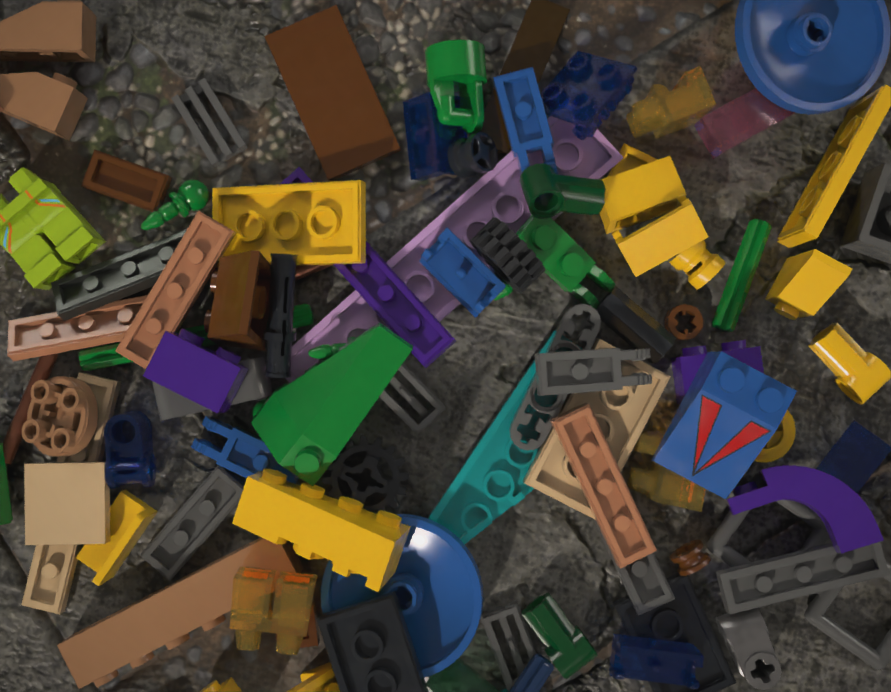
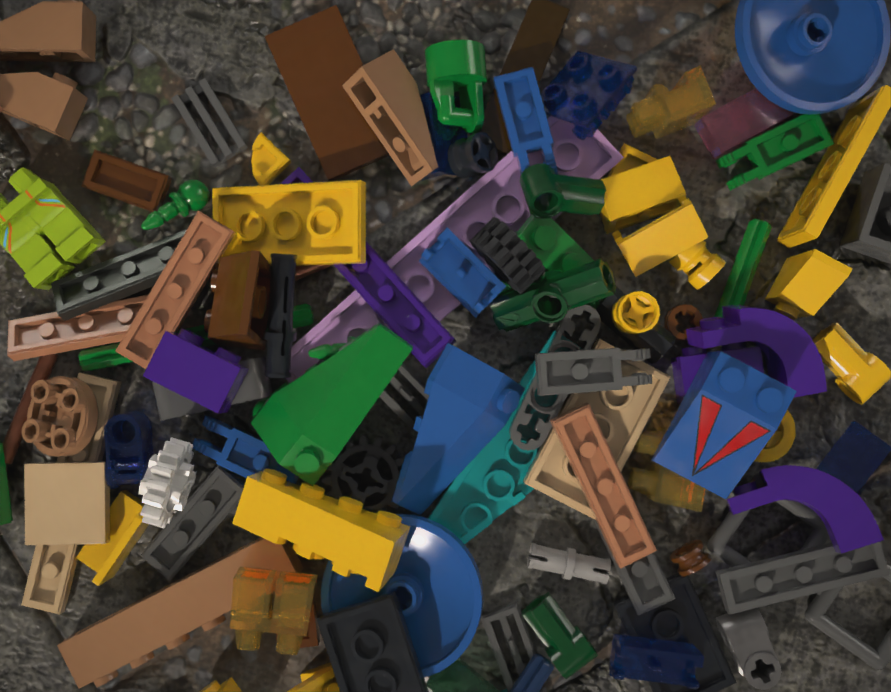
none -> white gear [138,437,196,528]
none -> yellow tile [251,132,291,185]
none -> medium nougat slope [342,49,438,186]
none -> blue wedge [392,343,525,515]
none -> dark green piece [490,259,616,332]
none -> light grey pin [527,543,611,585]
none -> yellow wheel [611,291,660,334]
none -> dark purple arch [686,305,827,398]
none -> green hinge [716,114,835,191]

